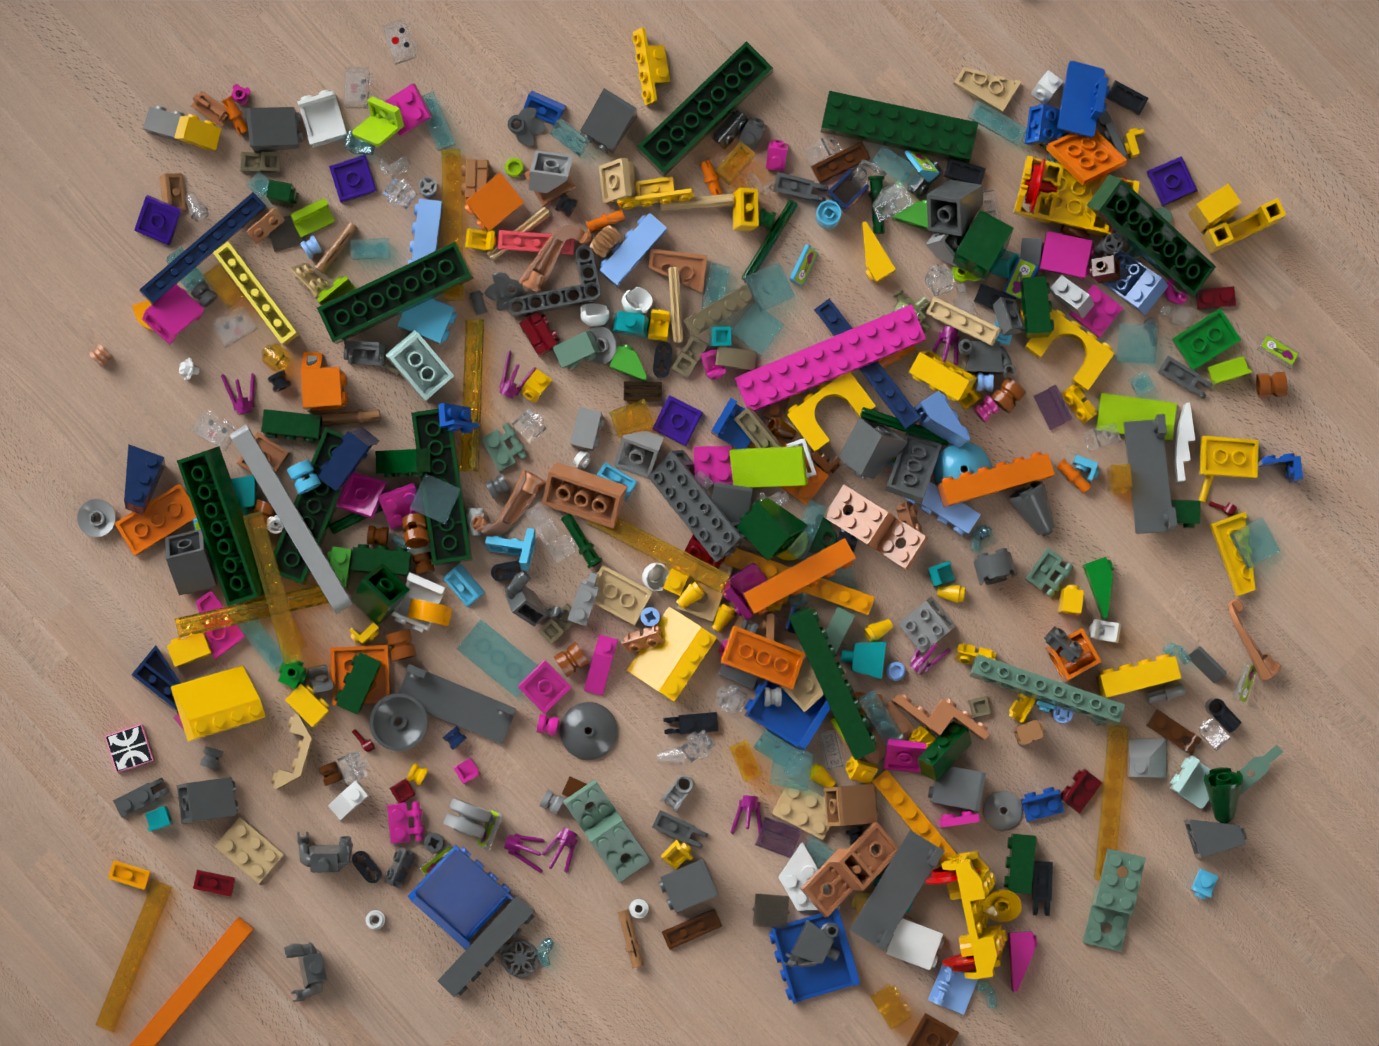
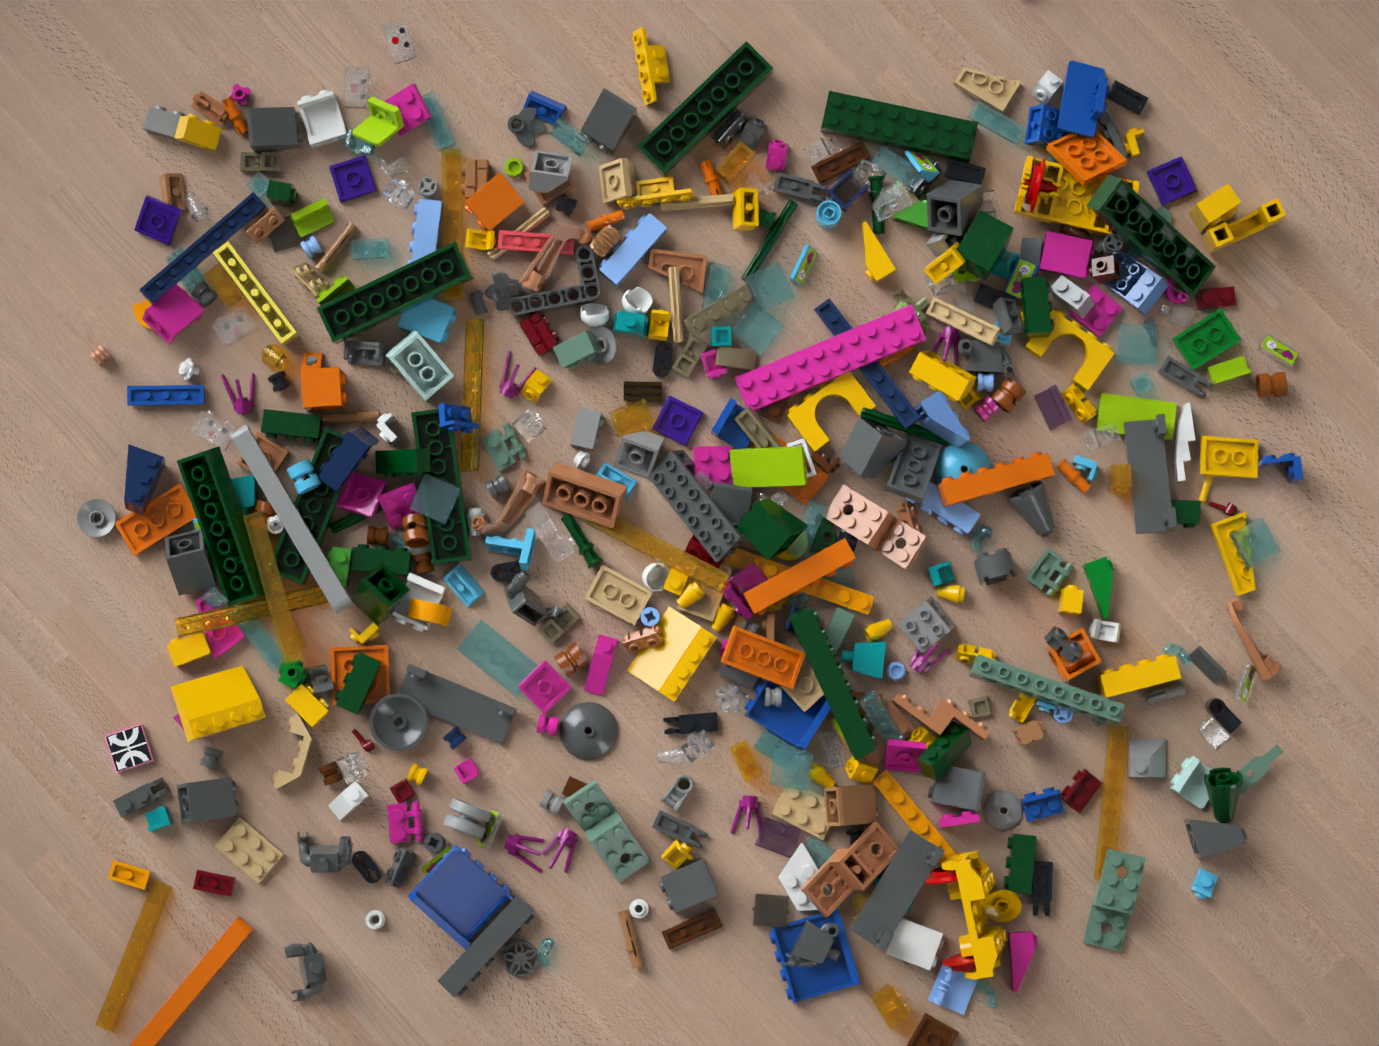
dark blue wedge [131,645,181,714] -> none
dark orange wheel [386,629,416,662] -> none
light grey hinge [567,572,599,626] -> none
bright green slope [610,344,647,382] -> none
reddish brown cone [767,418,796,440] -> none
reddish brown plate [1146,709,1202,755] -> none
none -> blue plate [127,385,205,406]
none -> clear light blue slope [201,587,228,610]
none -> white bracket [376,413,401,445]
none -> yellow panel [924,242,965,285]

